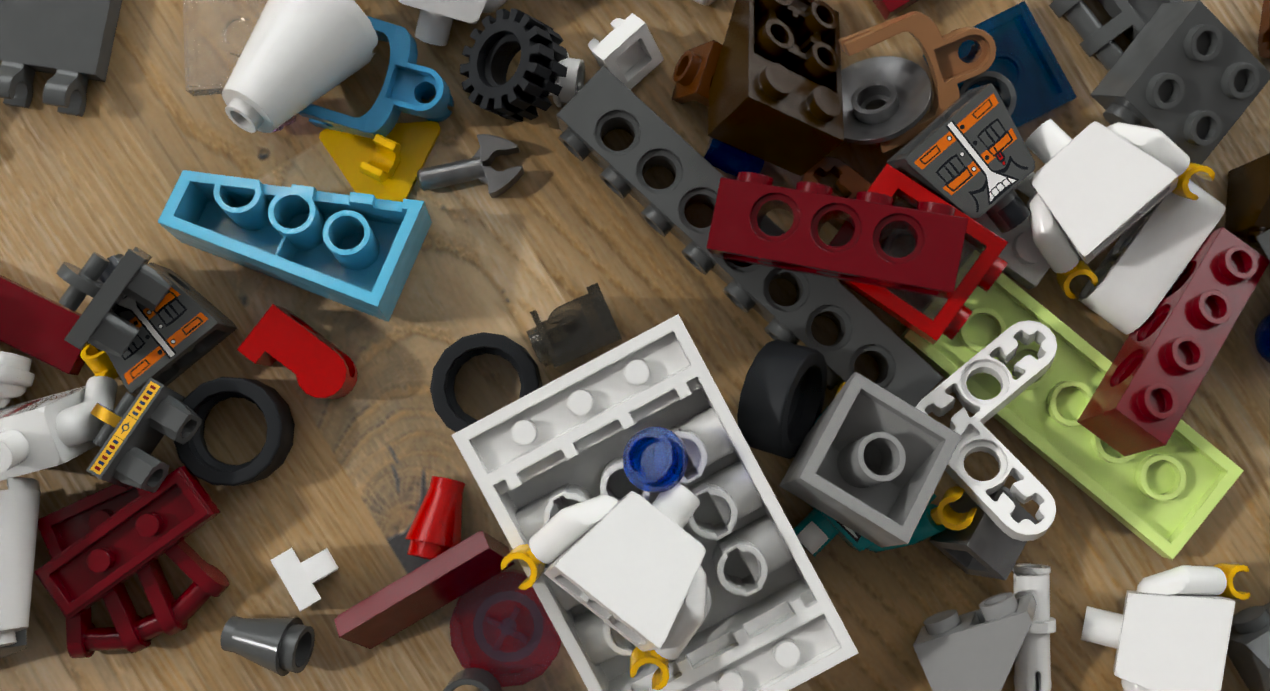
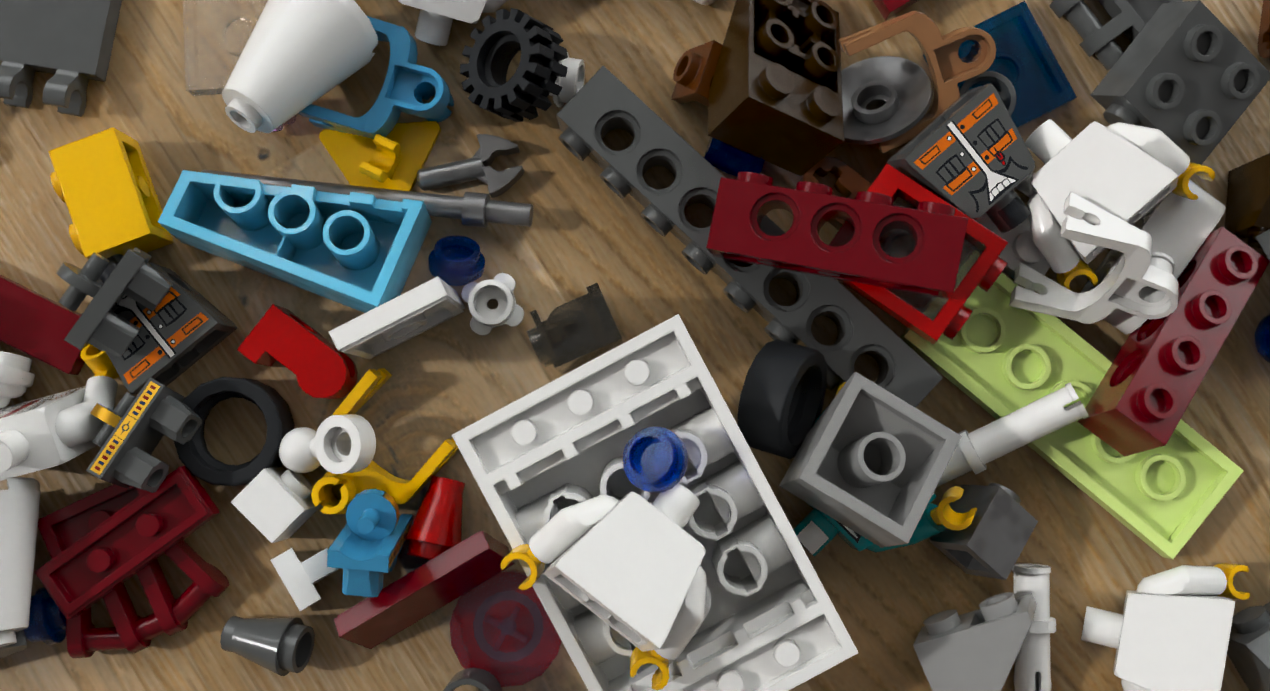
black tyre [430,332,543,432] -> none
white tile [588,13,664,90] -> none
white beam [915,320,1057,541] -> none
none -> clear blue plate [23,587,66,645]
none -> yellow brick [48,127,174,259]
none -> flat silver bar [201,170,533,228]
none -> white plate [231,467,321,543]
none -> white plate [279,414,376,474]
none -> yellow piece [311,368,459,515]
none -> dark azure hips [327,489,413,597]
none -> white tile [329,276,465,360]
none -> clear blue plate [428,235,485,286]
none -> white plate [461,273,524,335]
none -> white pin [937,383,1089,487]
none -> white piece [1009,192,1179,324]

